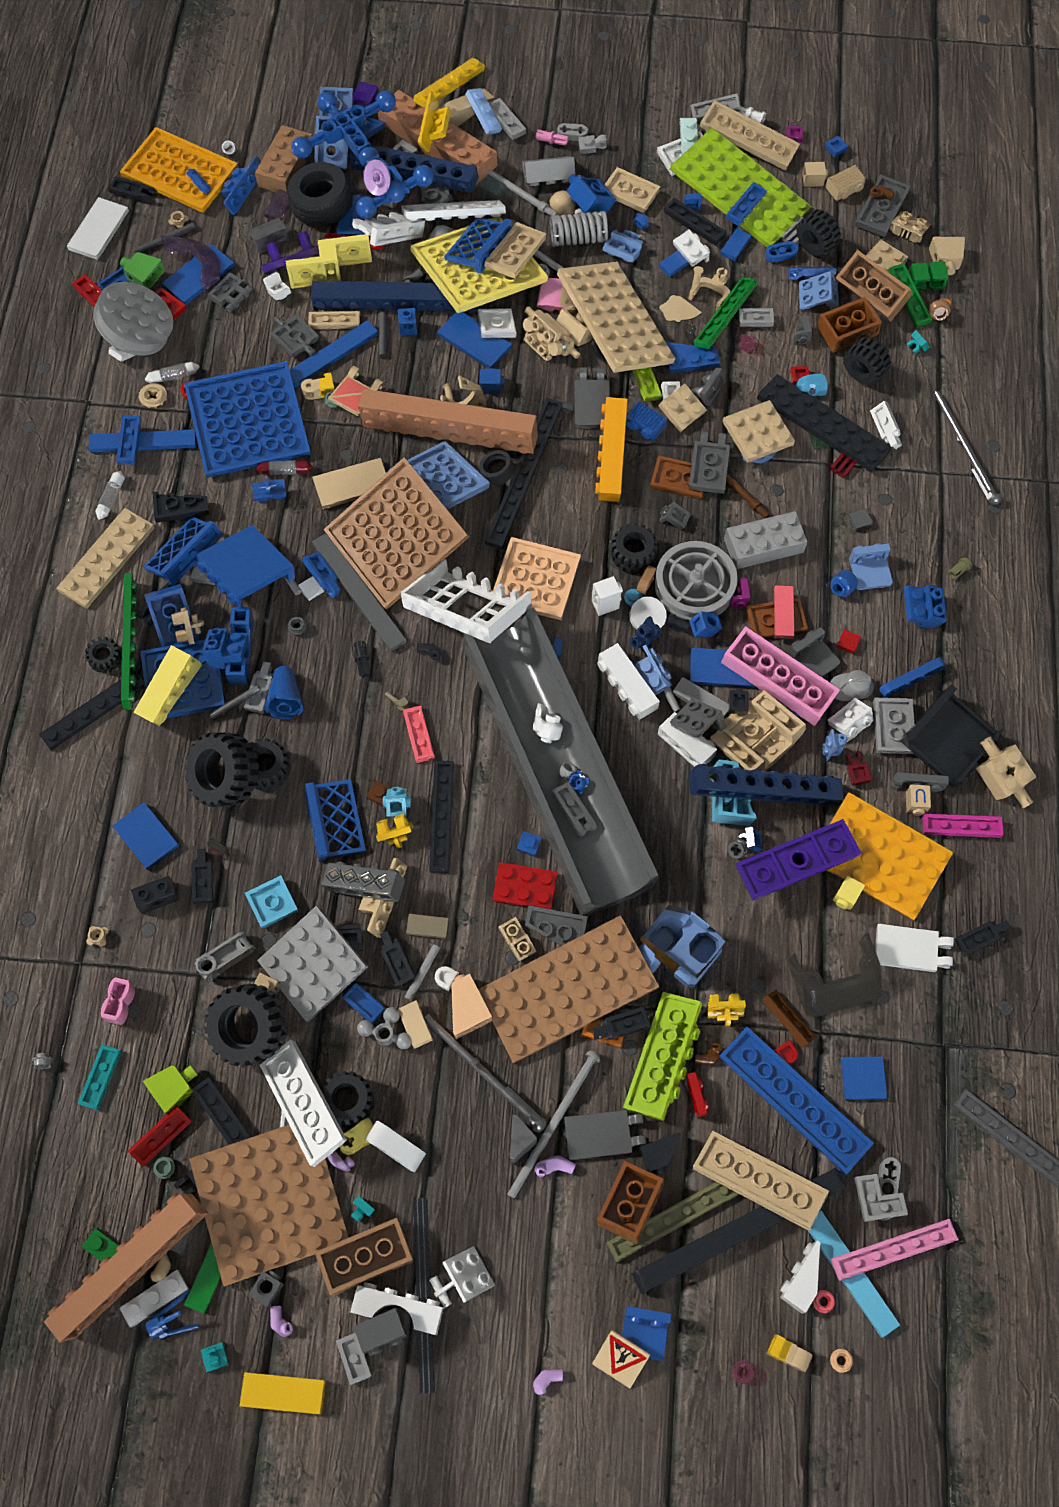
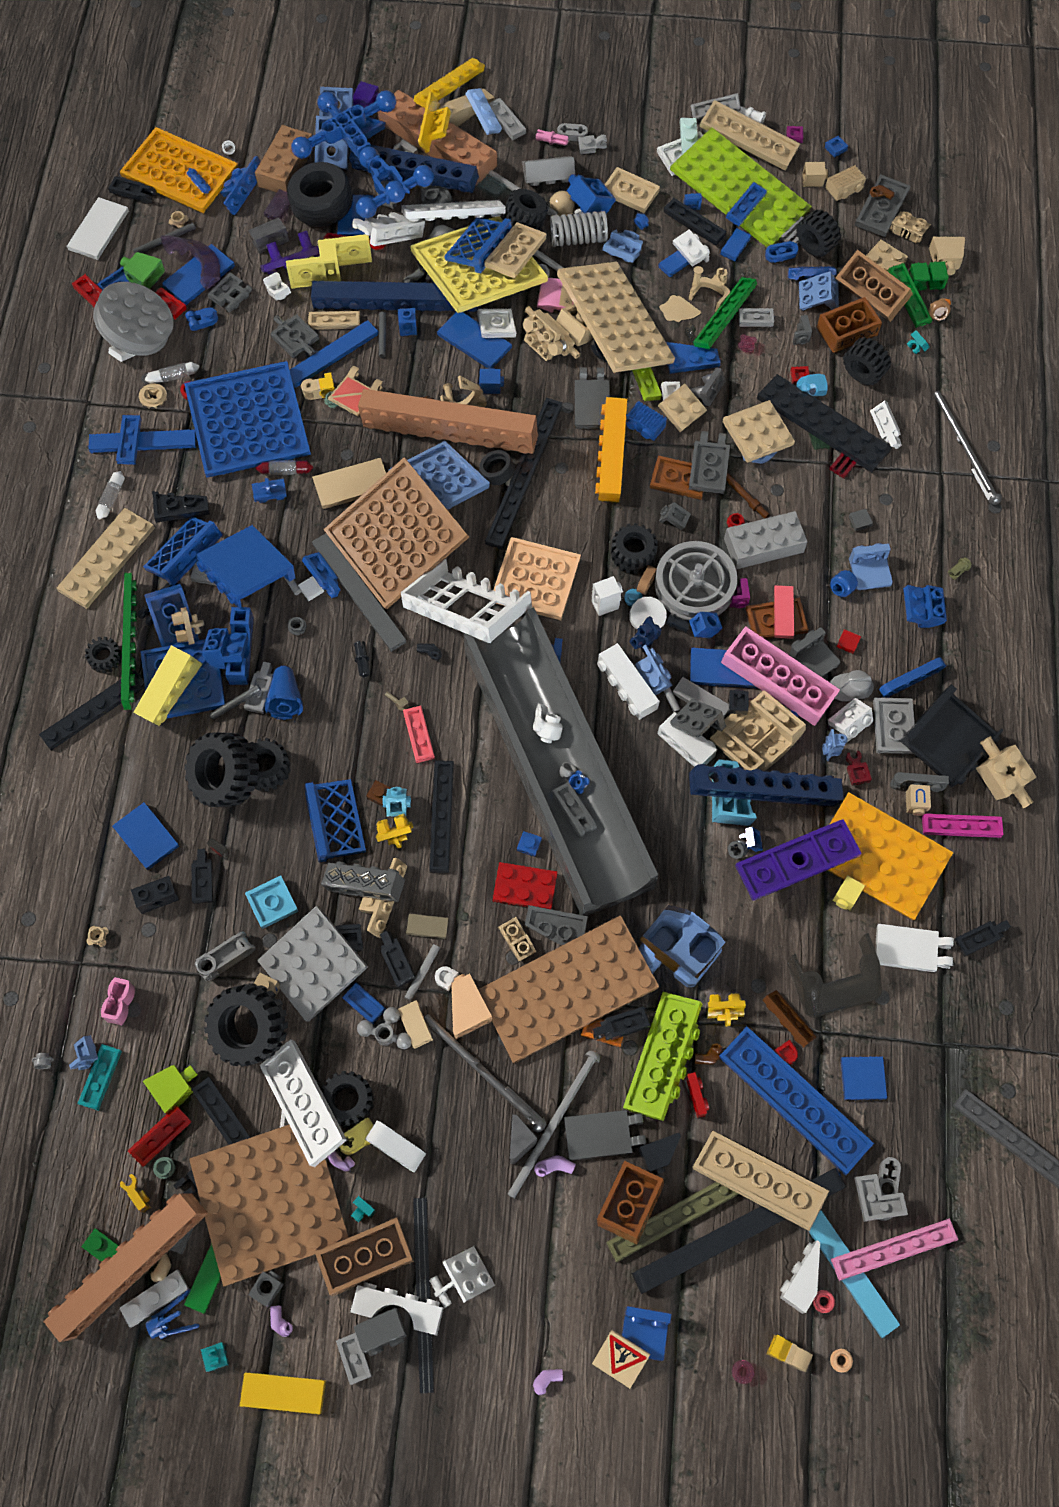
lavender dish [364,160,390,196] -> none
none -> medium blue bracket [69,1035,98,1070]
none -> yellow plate [120,1174,151,1213]
none -> blue plate [185,307,218,331]
none -> black tyre [504,188,549,230]
none -> red plate [727,513,745,527]

